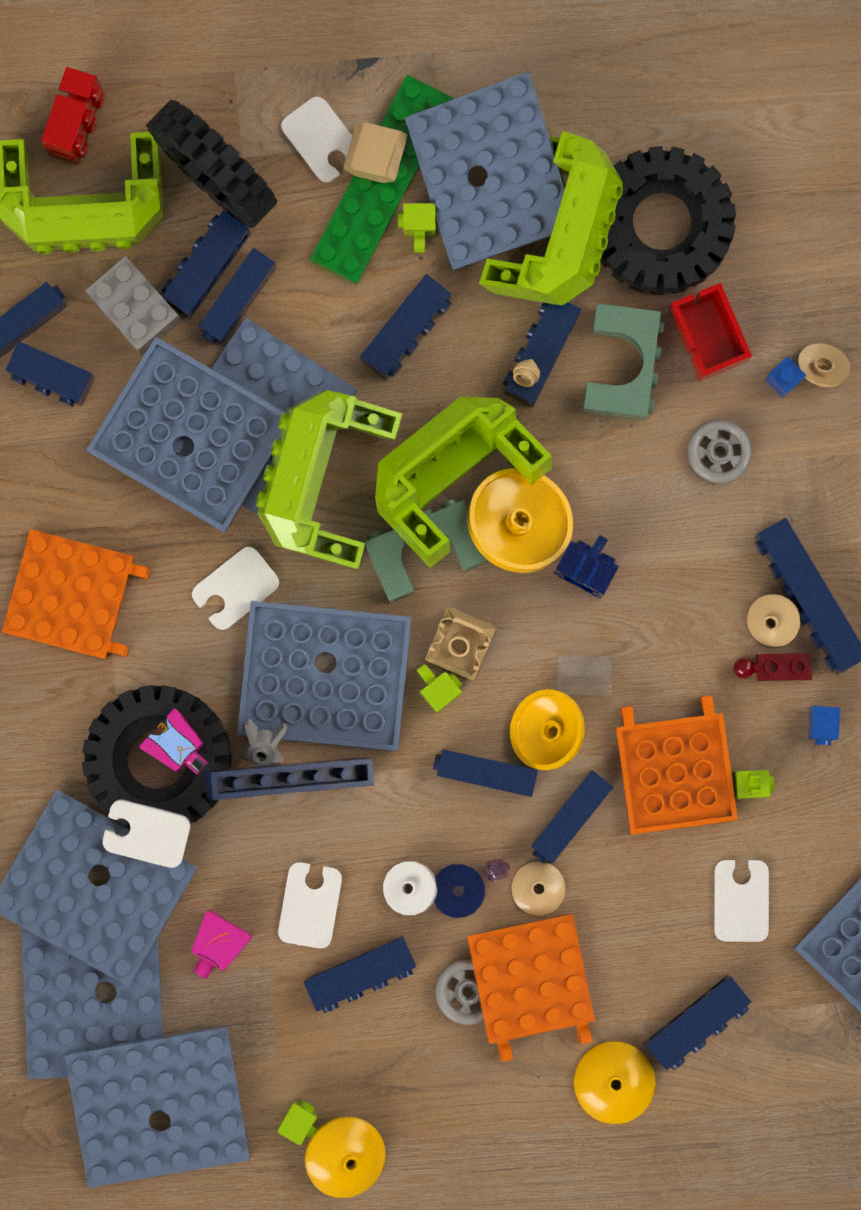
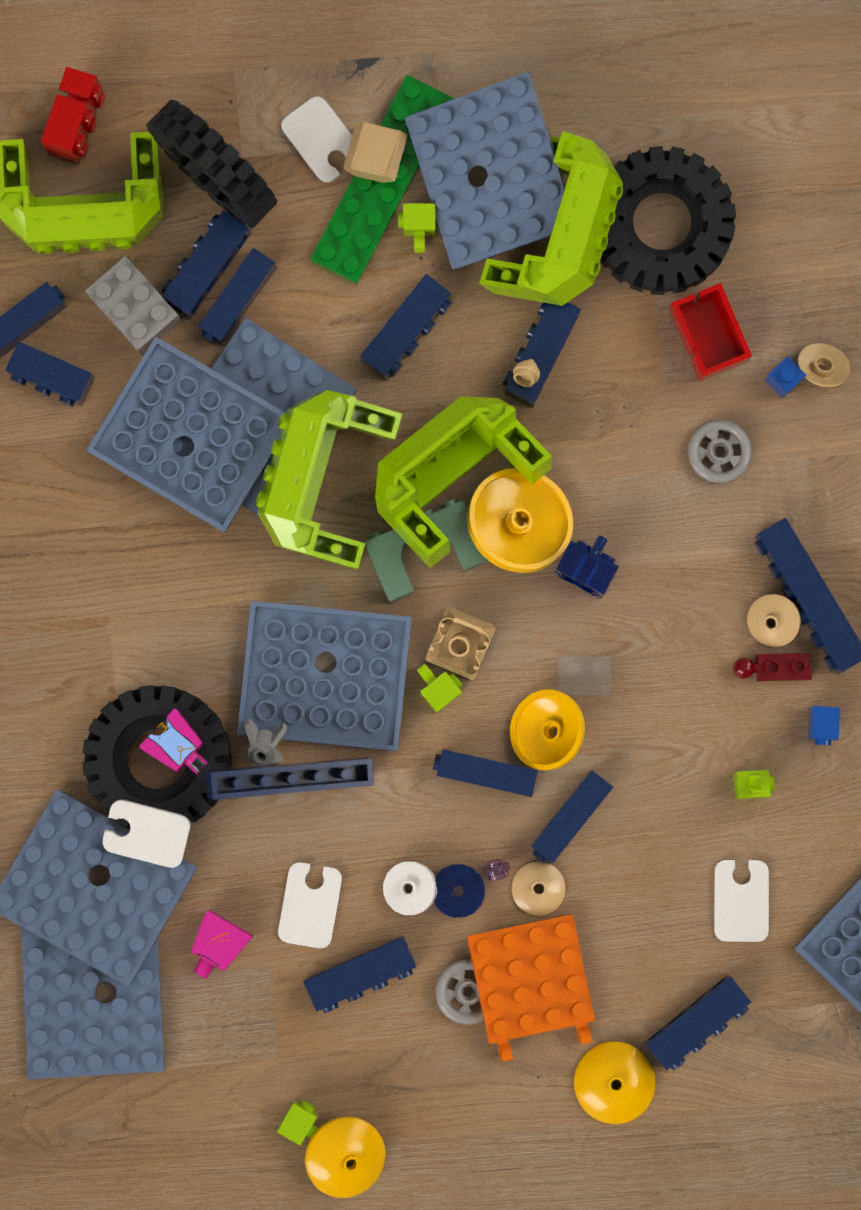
orange plate [2,529,151,660] -> none
sand blue plate [64,1025,250,1188] -> none
white piece [192,547,279,630] -> none
sand green arch [582,303,664,421] -> none
orange plate [615,695,738,835] -> none

